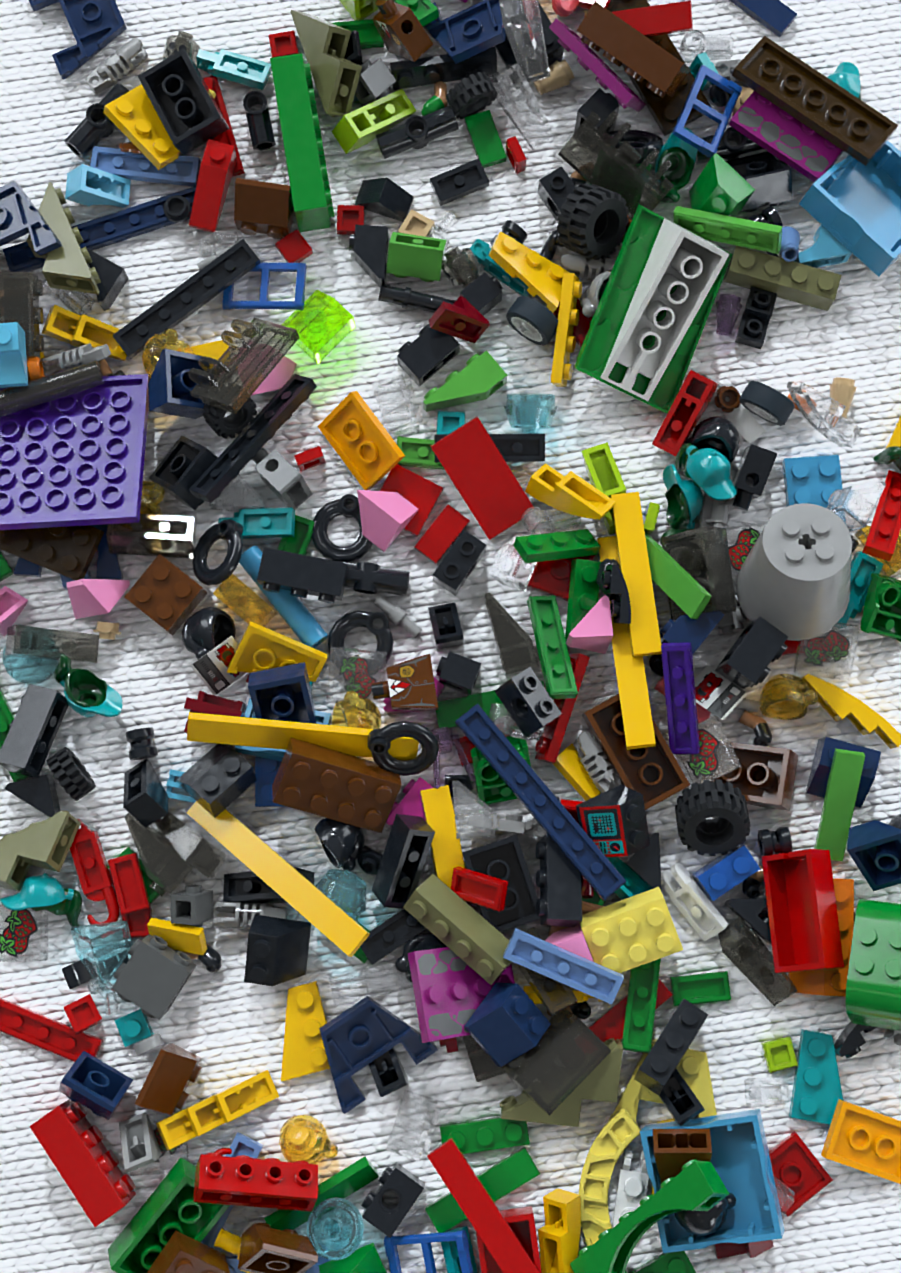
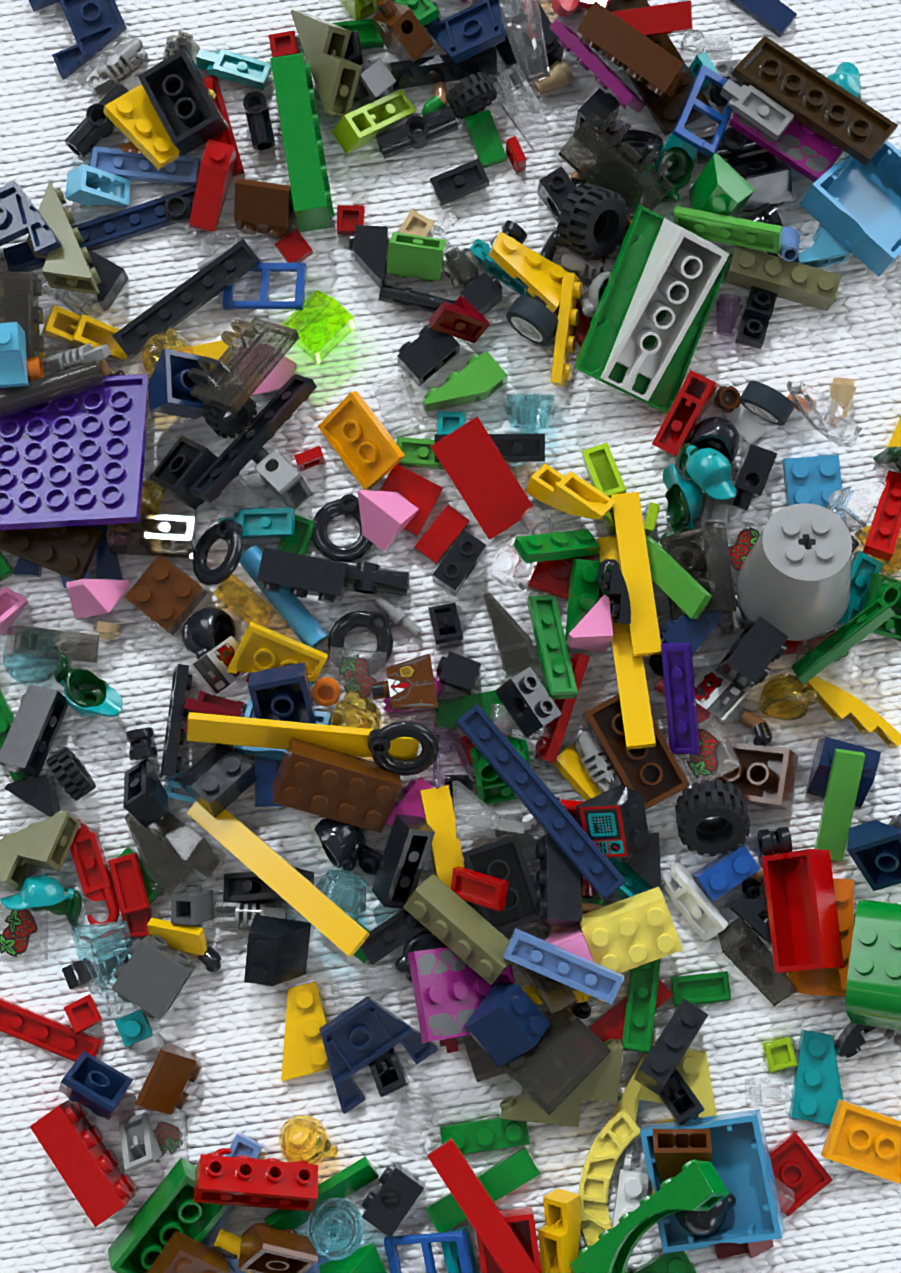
yellow slope [156,1070,279,1150] -> none
black slope [354,177,414,222] -> none
none -> black plate [159,664,192,780]
none -> orange tile [312,677,341,707]
none -> light grey hinge [720,79,795,141]
none -> green tile [791,597,895,685]

